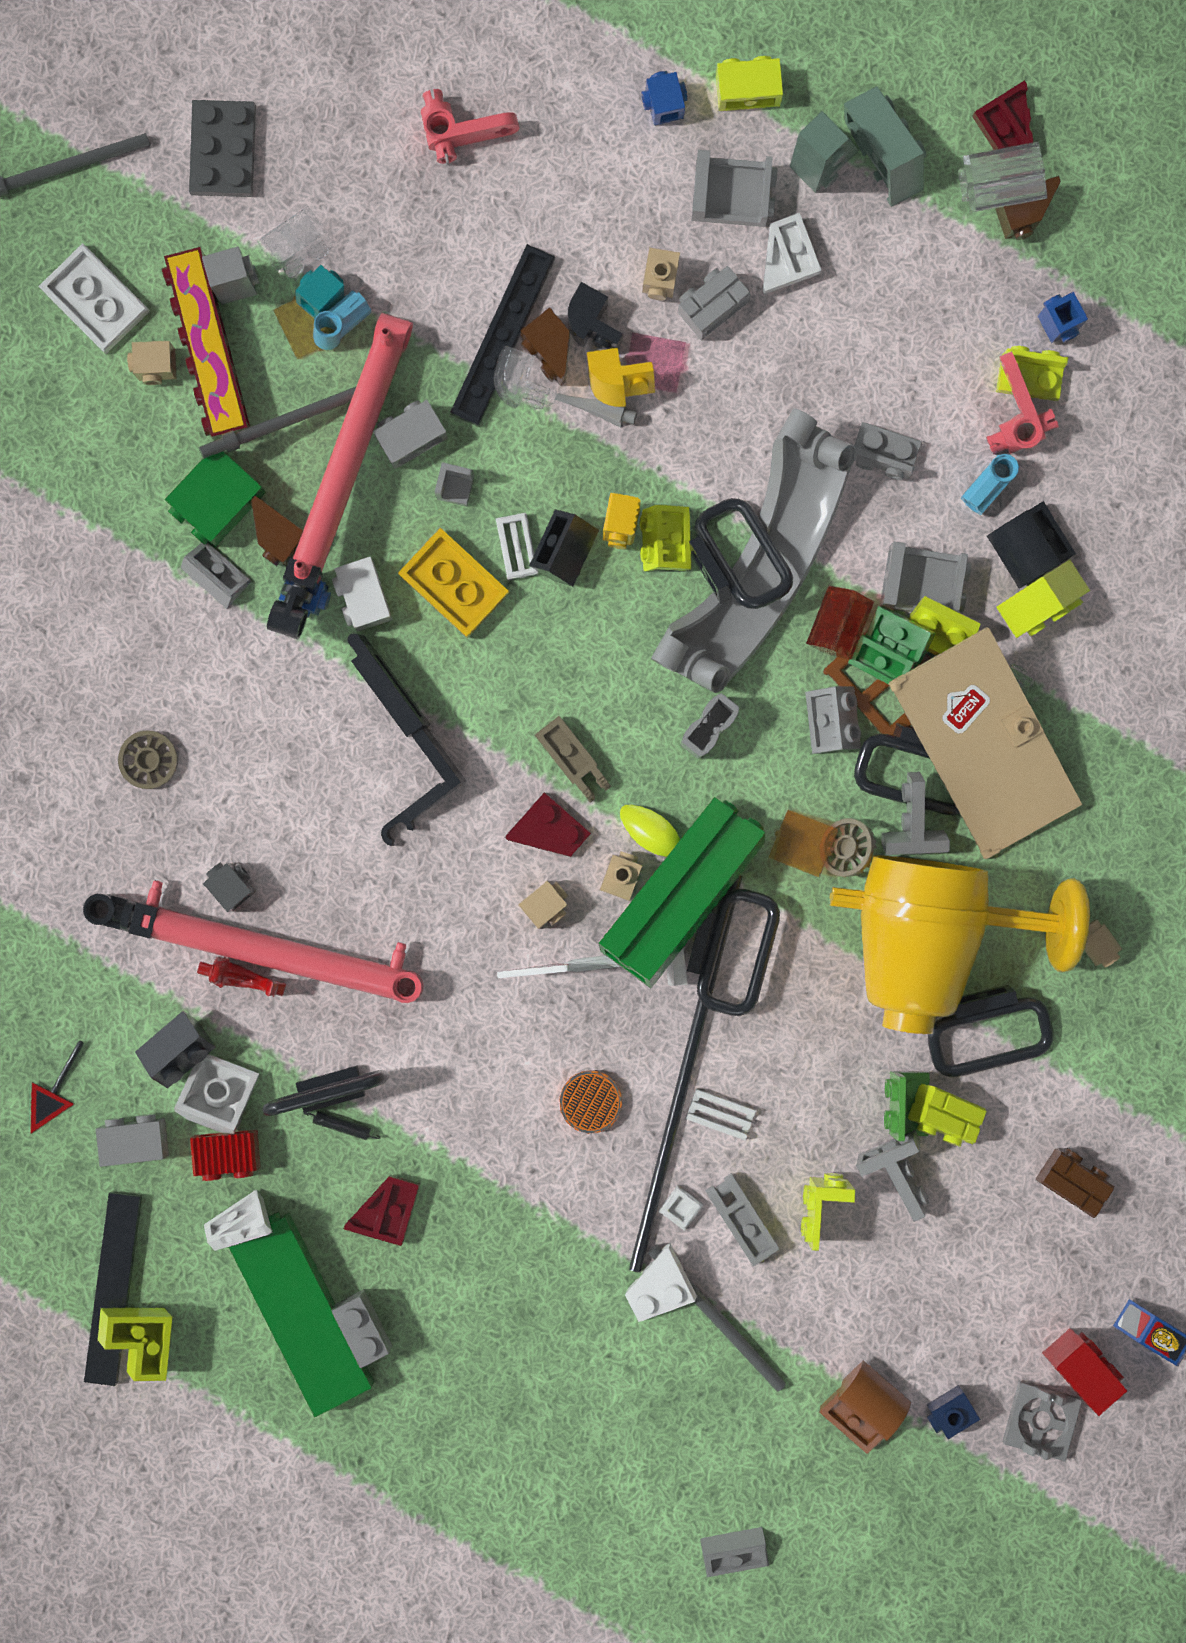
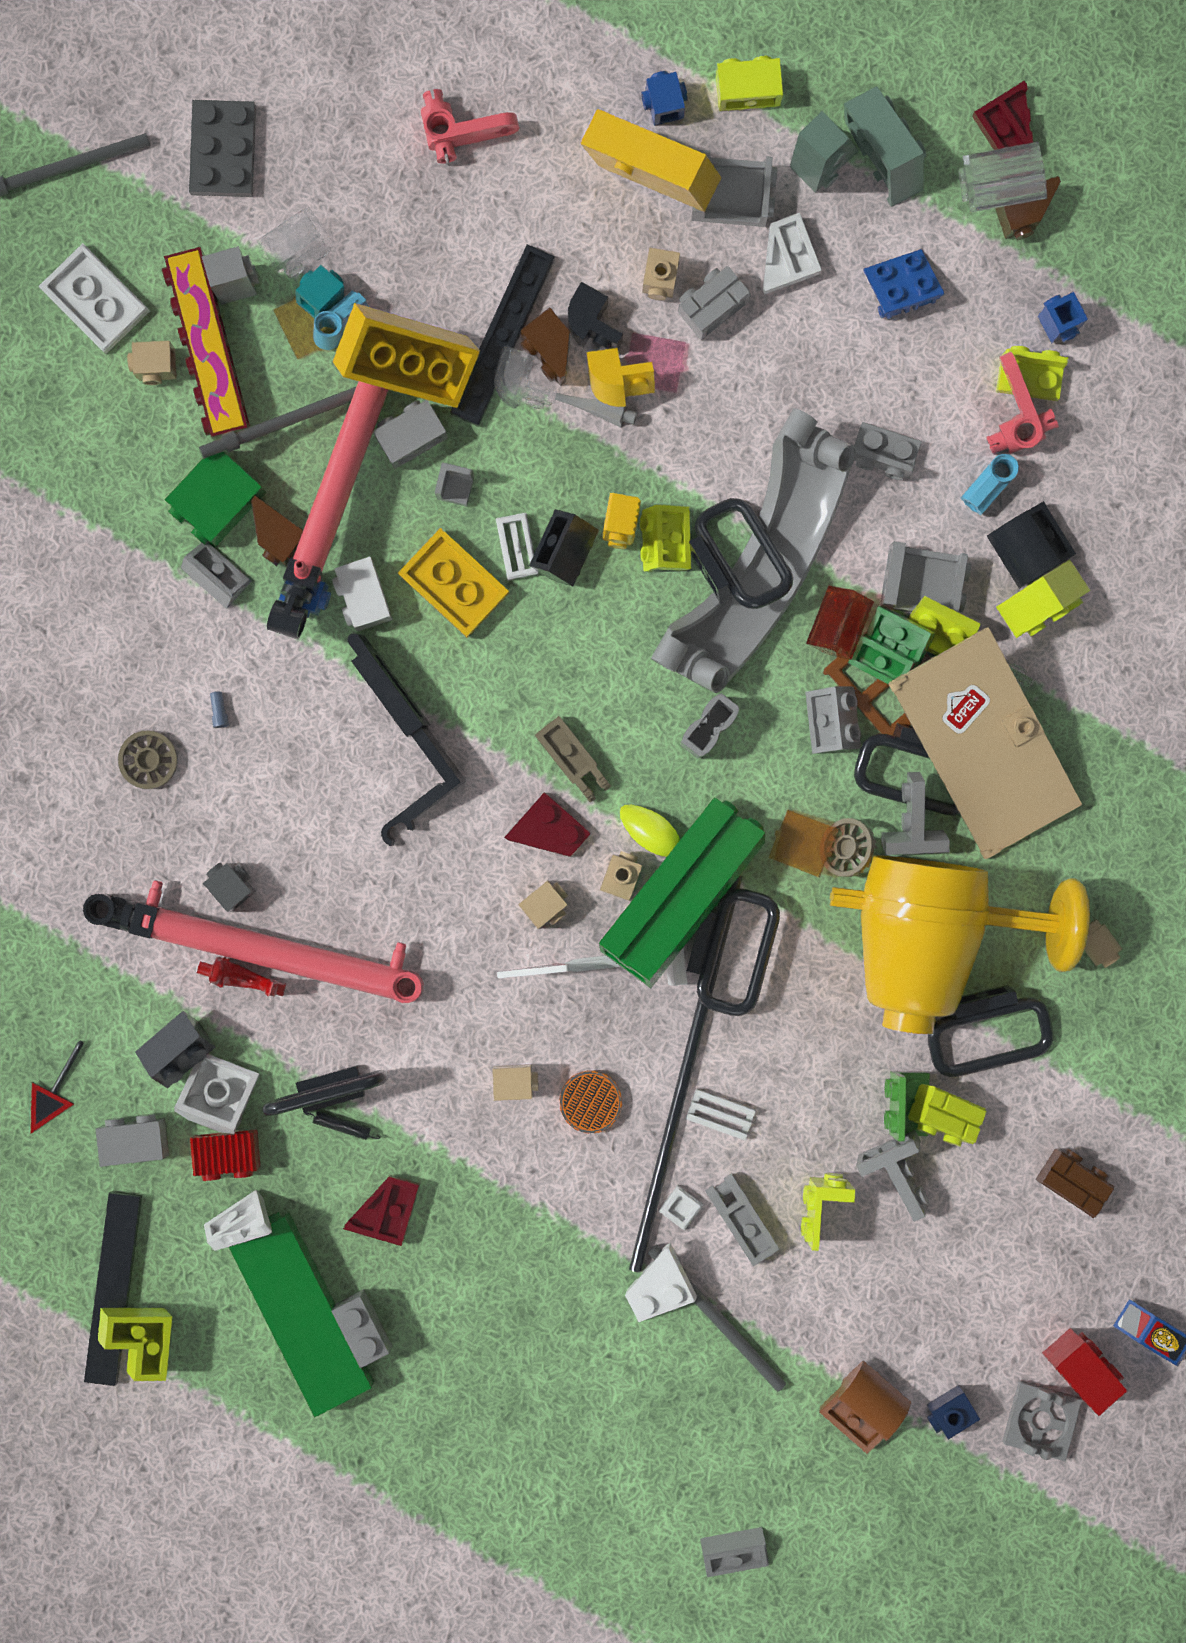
none -> sand blue piece [210,691,229,728]
none -> yellow brick [333,303,480,408]
none -> tan brick [492,1064,539,1101]
none -> yellow brick [580,109,722,212]
none -> blue hinge [863,249,944,319]

